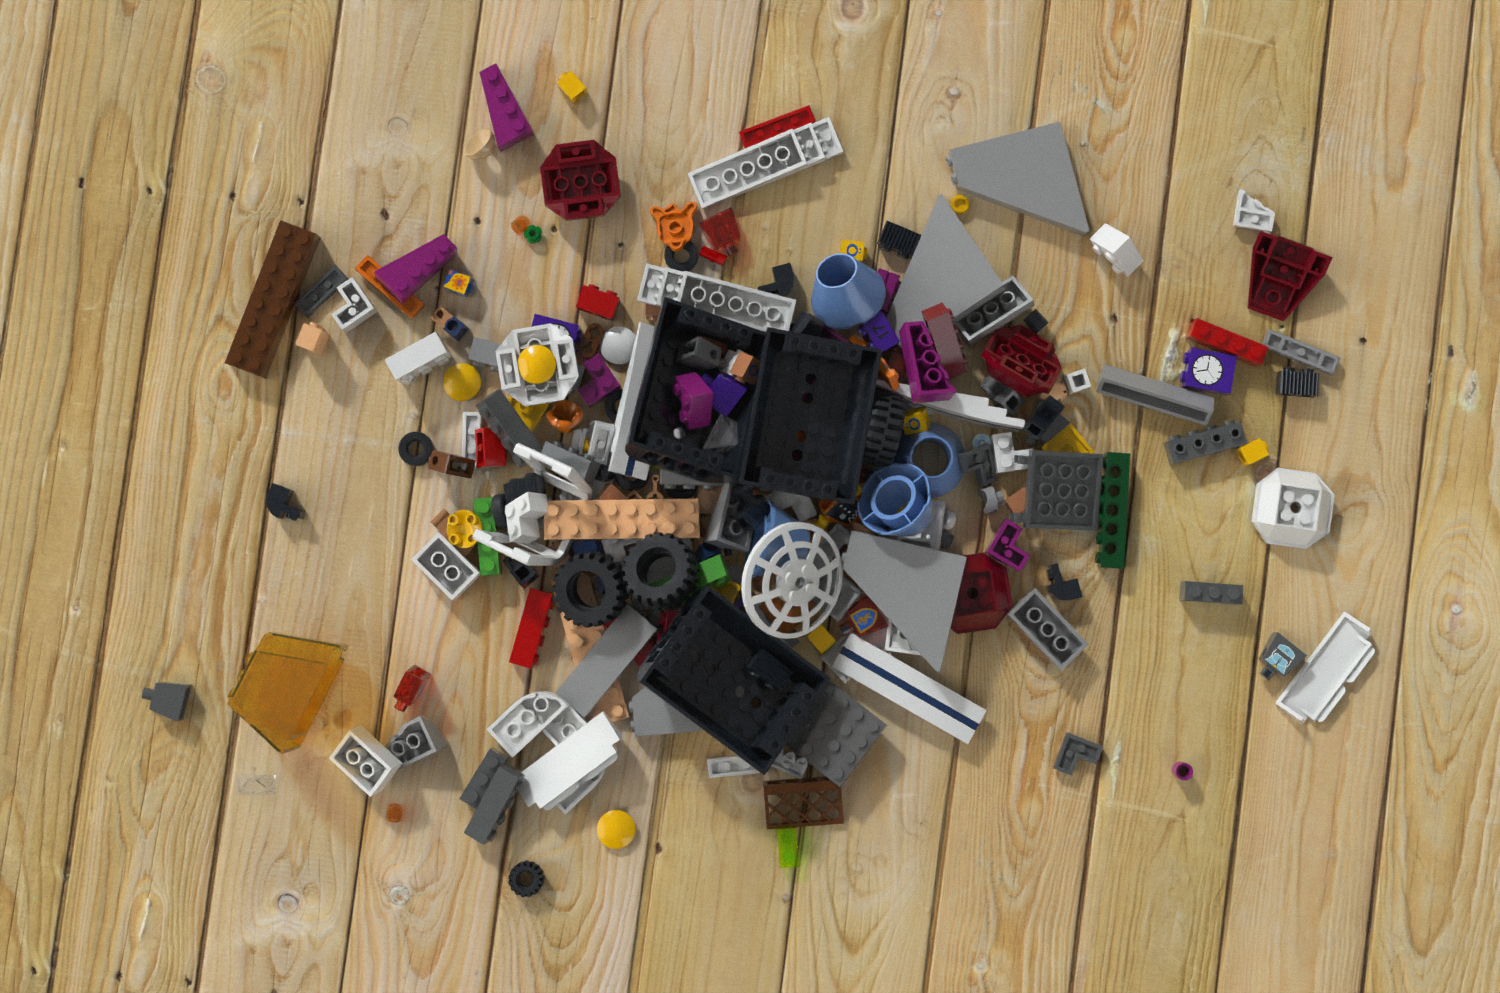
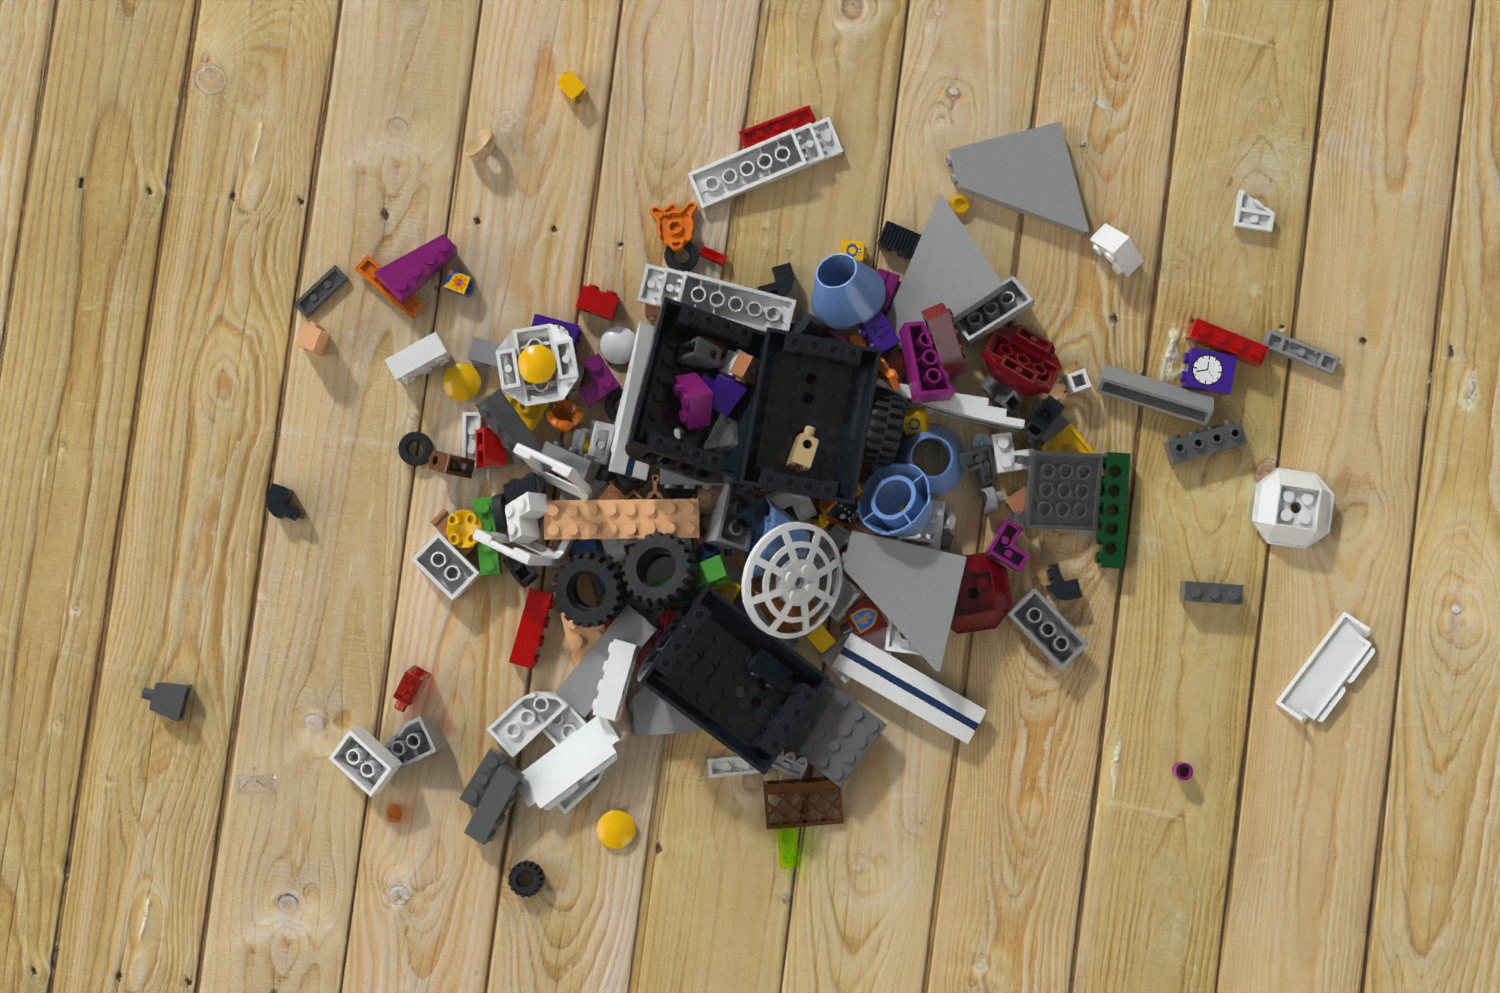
reddish brown brick [225,220,321,379] -> none
clear yellow windscreen [227,632,348,754] -> none
white brick [331,277,378,333] -> none
leg [430,306,469,342] -> none
magenta wedge [479,63,534,152] -> none
clear orange piece [511,215,530,234] -> none
green plate [524,225,542,244] -> none
dark red piece [540,139,621,221] -> none
reddish brown beam [579,323,604,359] -> none
clear red torso [699,207,741,257] -> none
black beam [1024,309,1049,334] -> none
dark grey plate [1053,732,1103,776] -> none
yellow brick [1235,438,1269,466] -> none
dark red wedge [1247,230,1333,322] -> none
dark grey torso [1259,632,1307,681] -> none
black brick [1276,367,1319,398] -> none
none -> white brick [592,639,640,721]
none -> tan torso [785,426,819,474]

